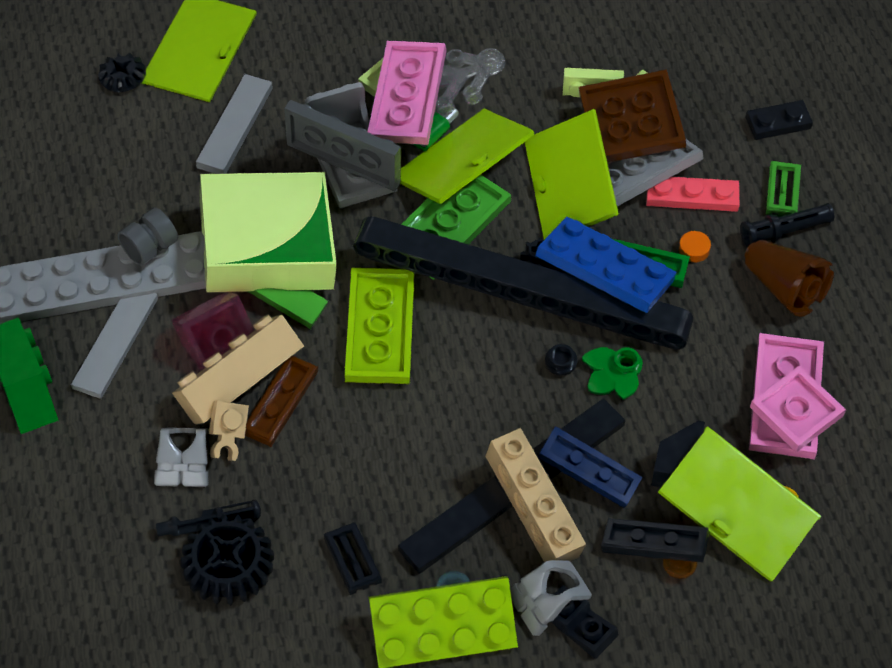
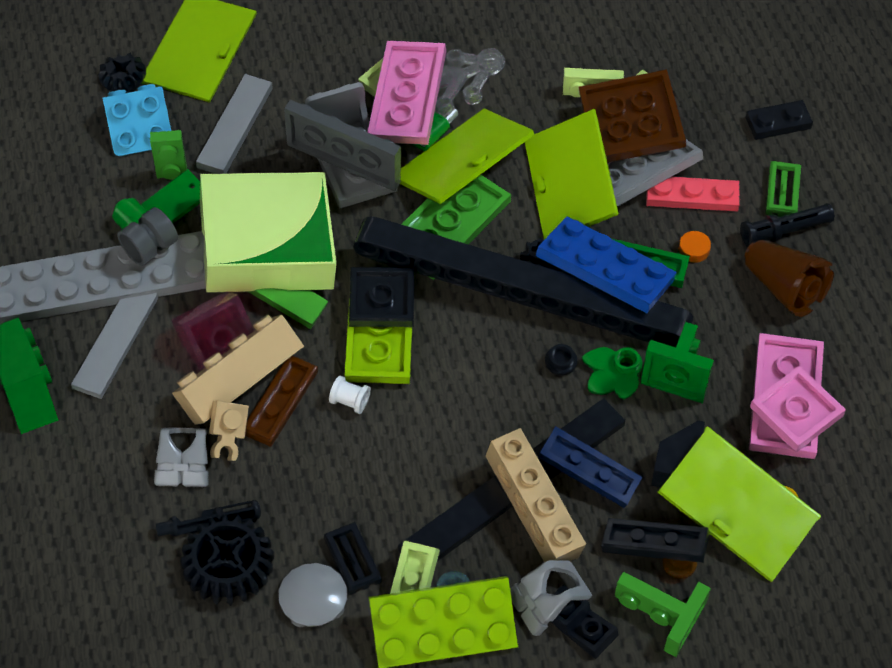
none -> medium azure bracket [103,84,171,156]
none -> green door [112,169,200,229]
none -> bright green plate [150,130,187,180]
none -> light grey dish [279,563,347,627]
none -> white bush [329,375,371,414]
none -> black tile [349,267,414,327]
none -> yellowish green plate [390,541,440,594]
none -> bright green bracket [615,572,711,657]
none -> green bracket [641,322,714,404]

